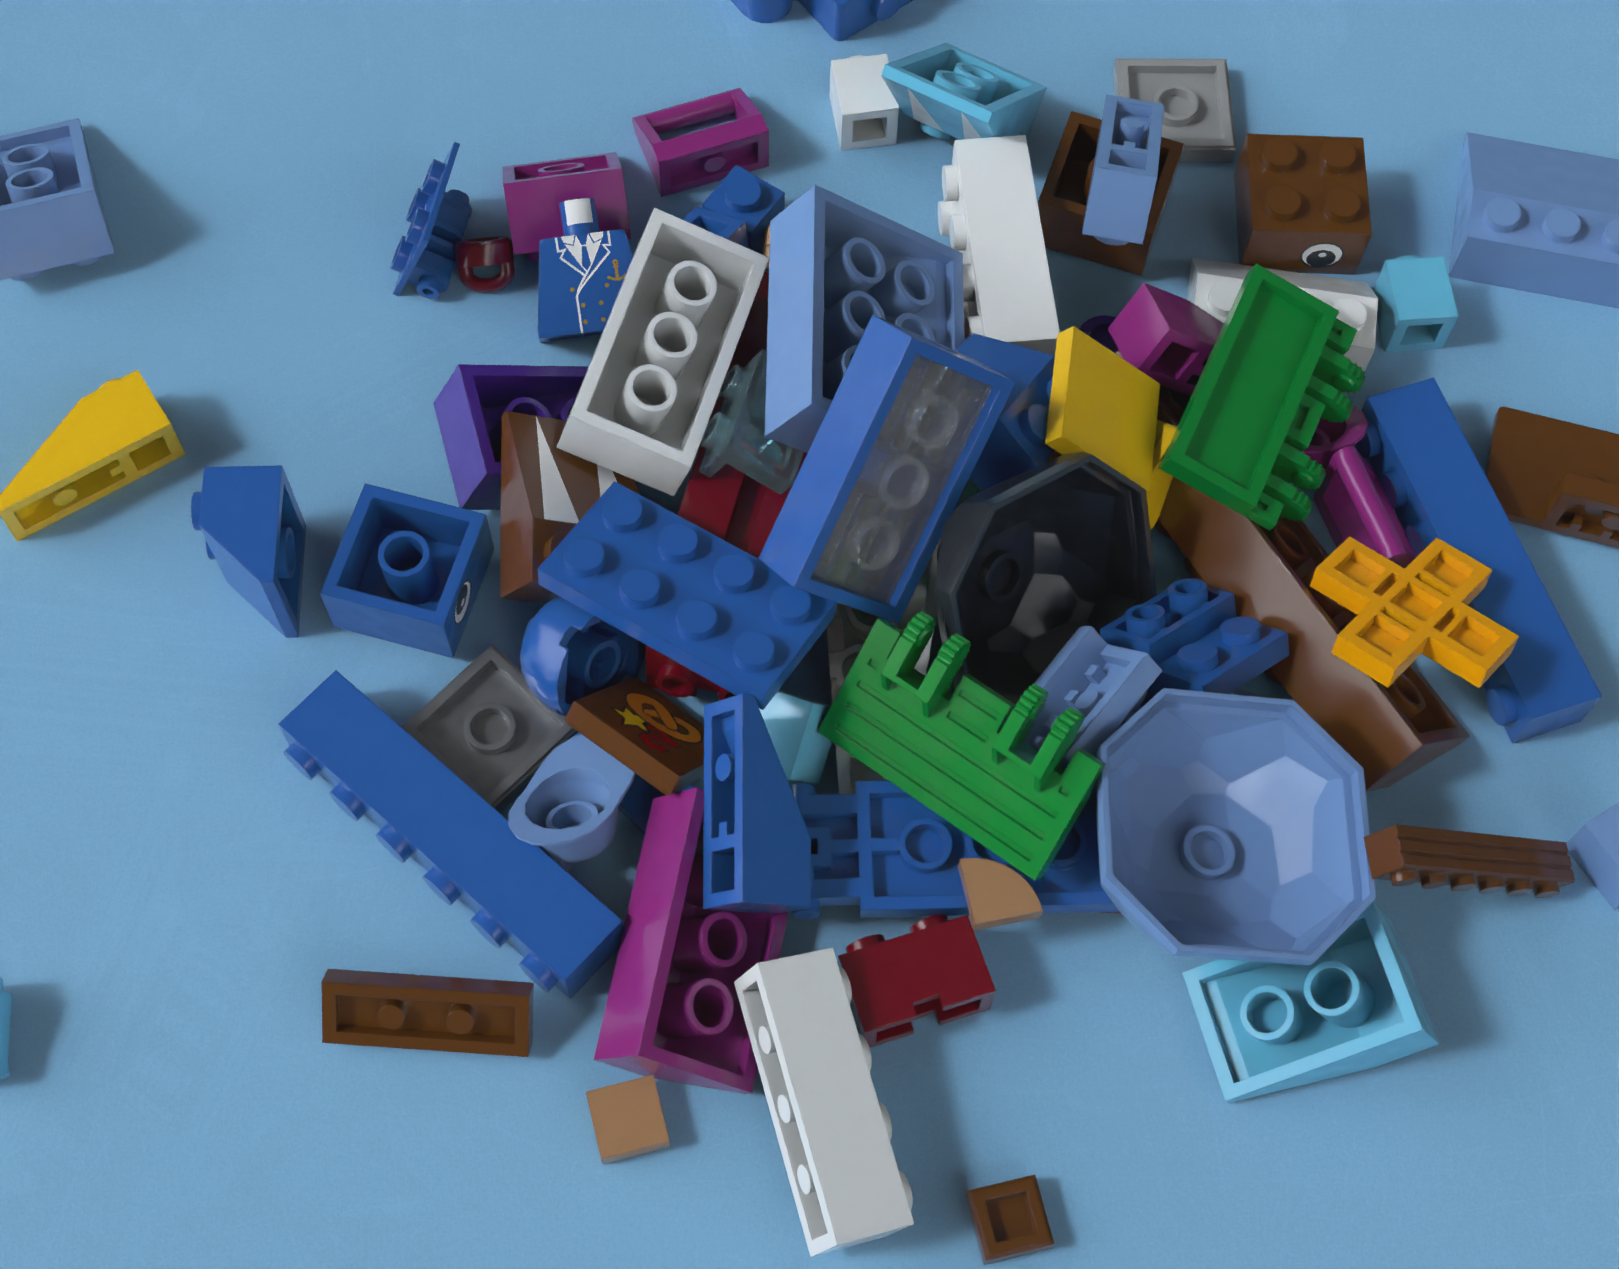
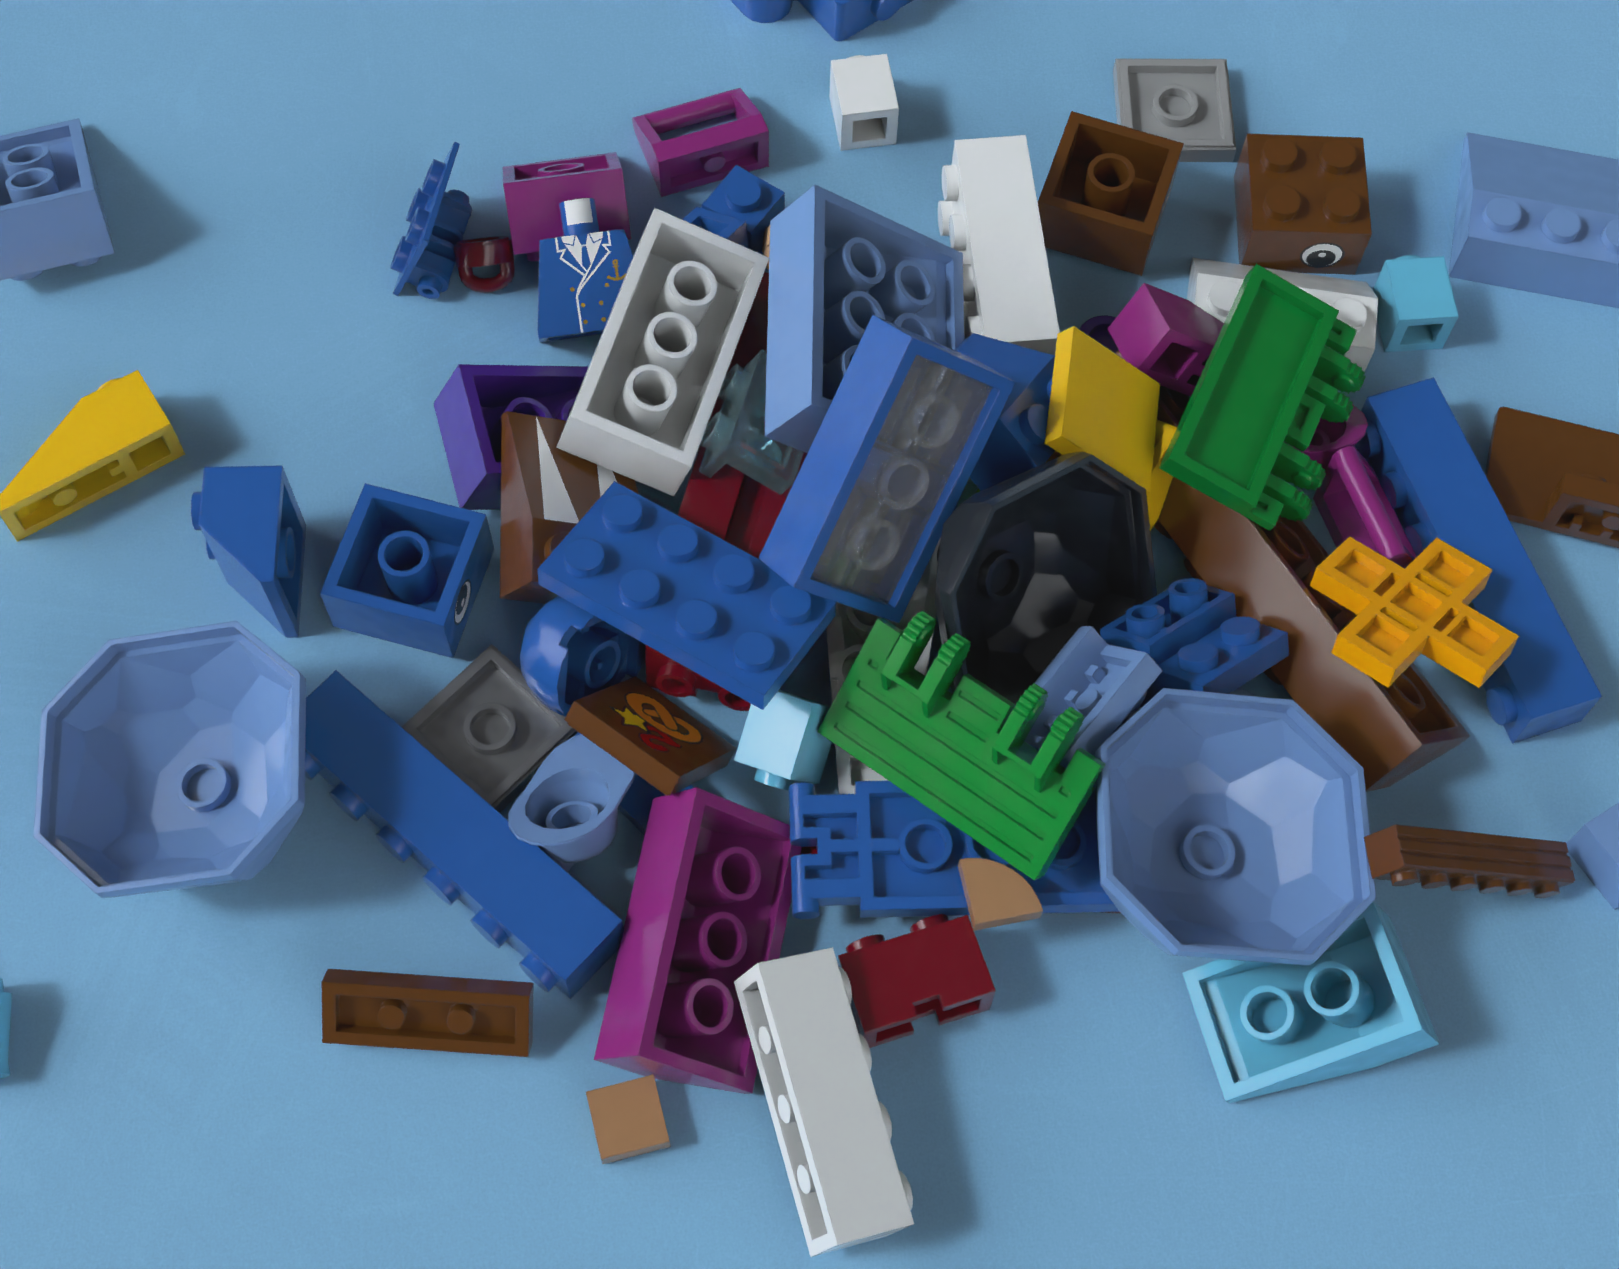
blue slope [703,694,814,914] -> none
medium azure slope [881,43,1047,140] -> none
reddish brown tile [965,1174,1054,1265] -> none
medium blue slope [1082,94,1164,246] -> none
none -> medium blue rock [33,621,306,898]

